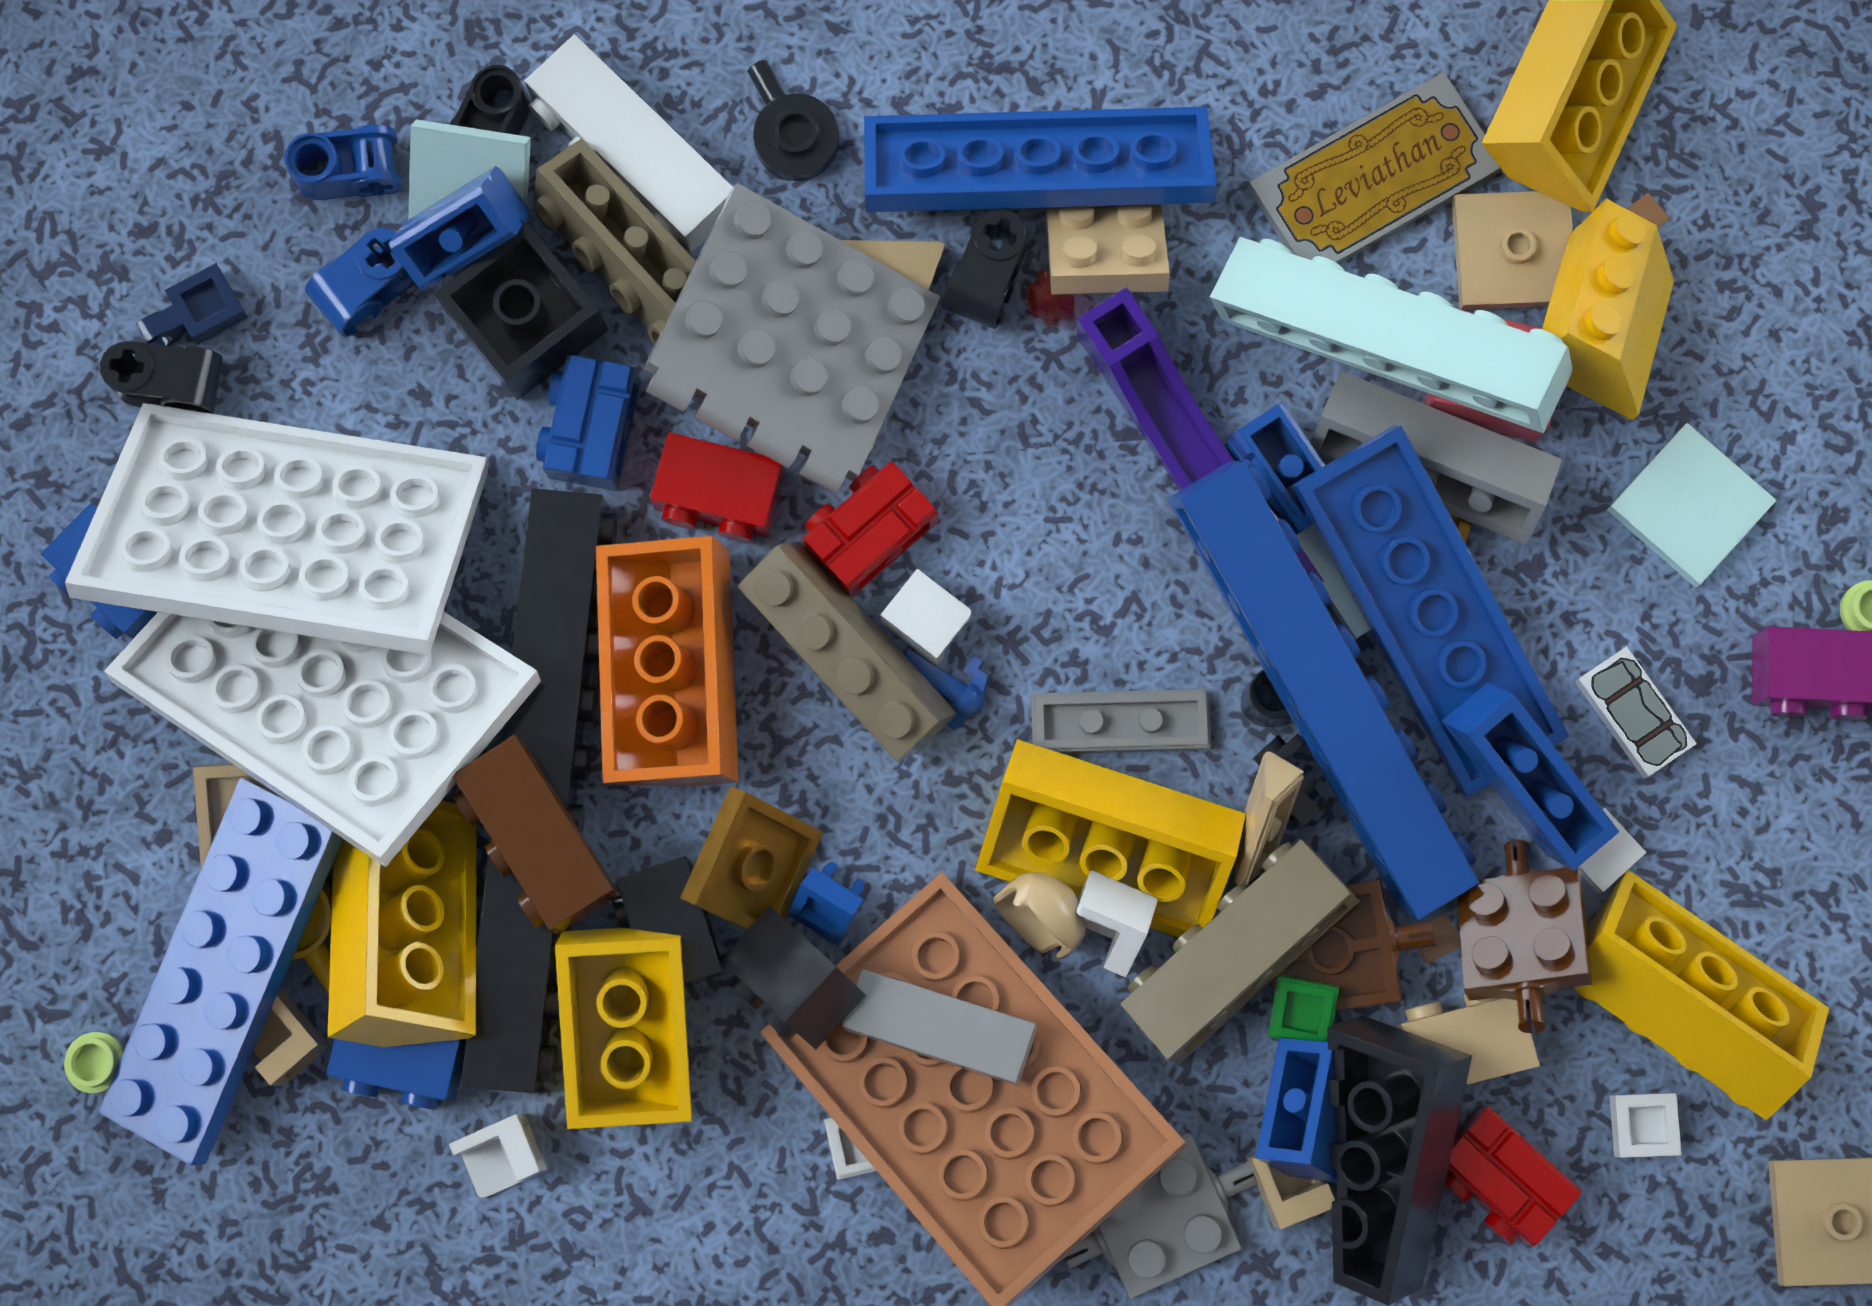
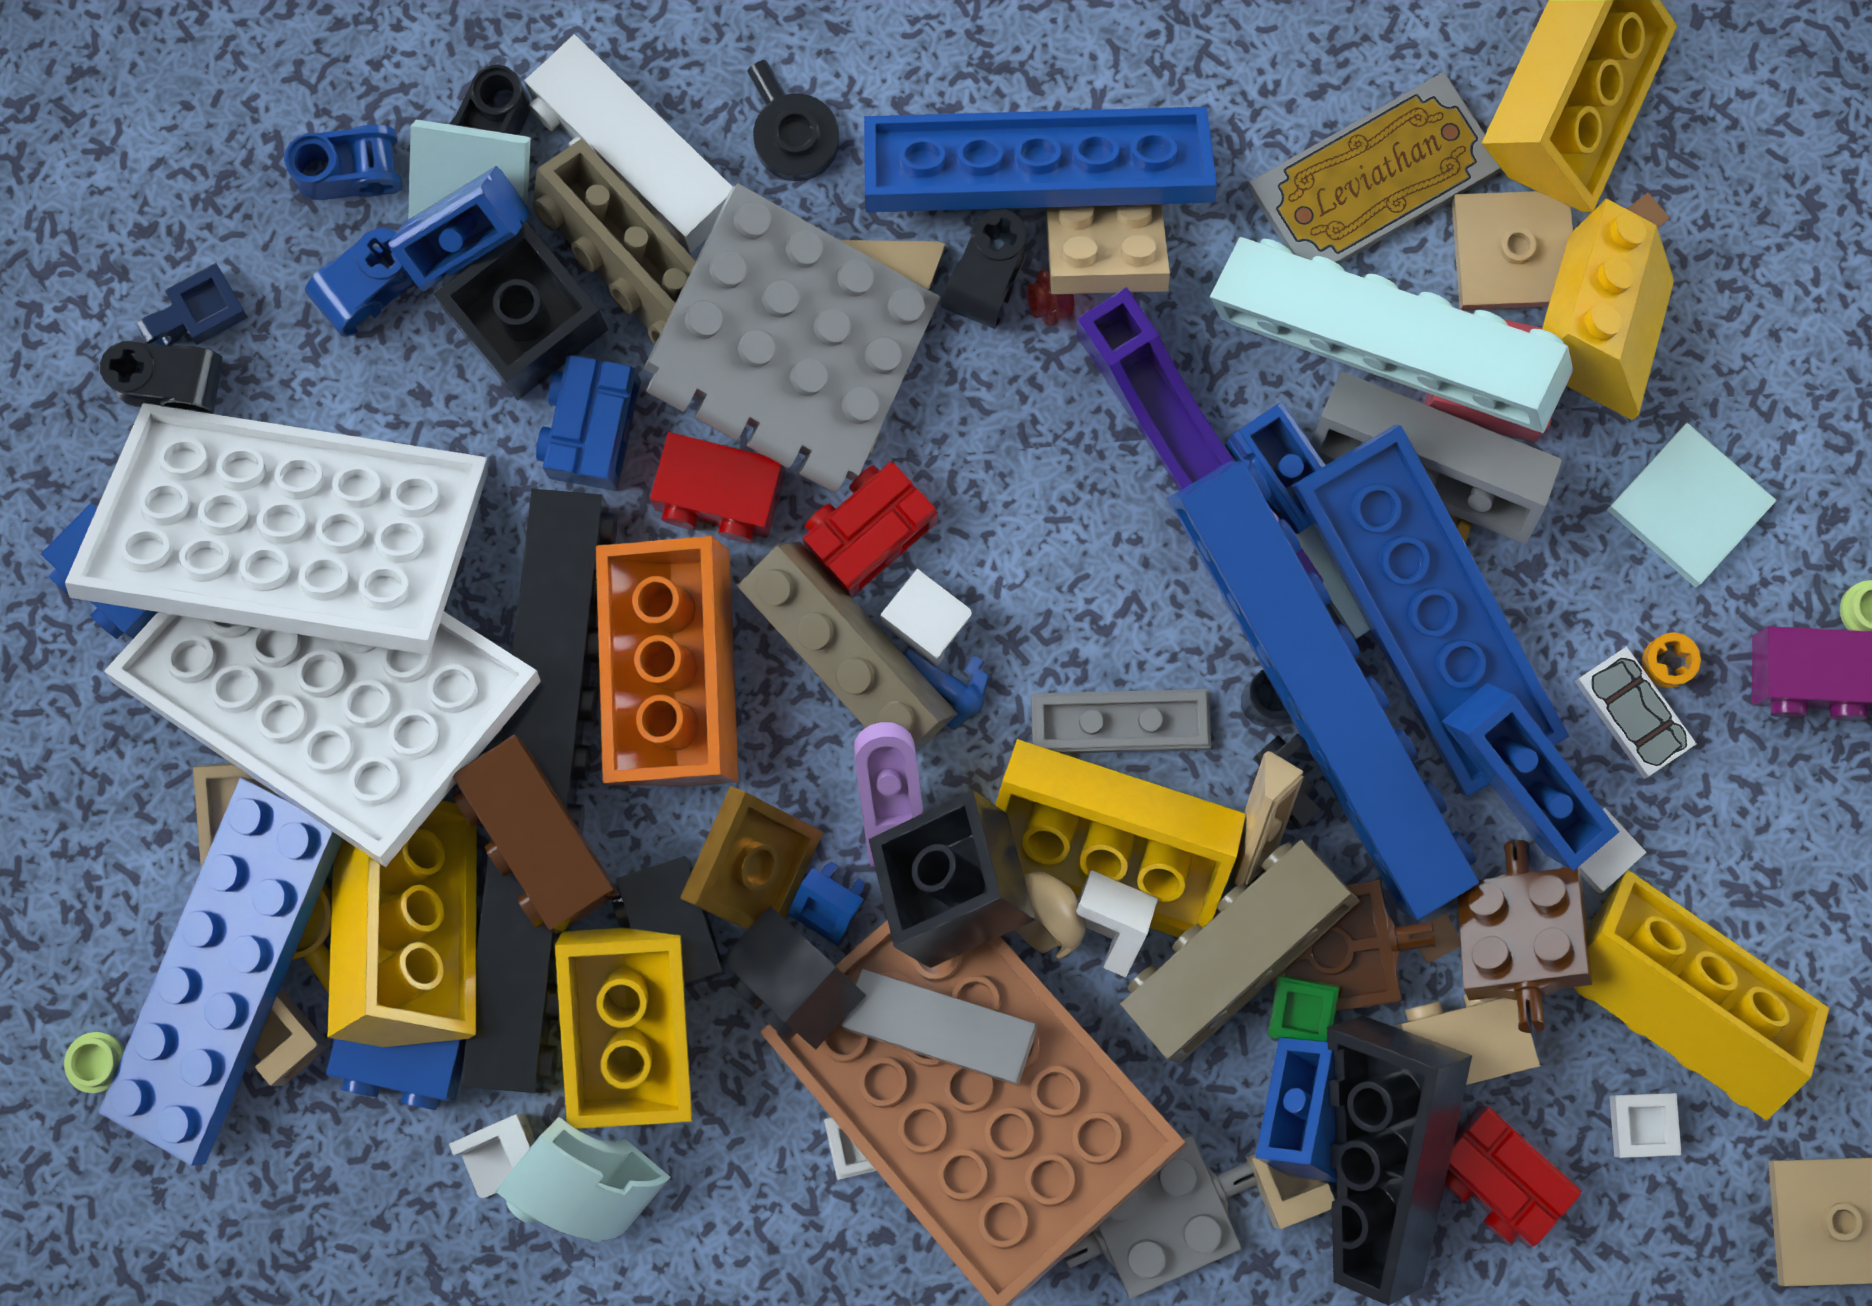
none -> light aqua brick [495,1117,671,1242]
none -> lavender plate [854,722,923,867]
none -> black brick [868,789,1036,968]
none -> light orange bush [1641,632,1701,688]

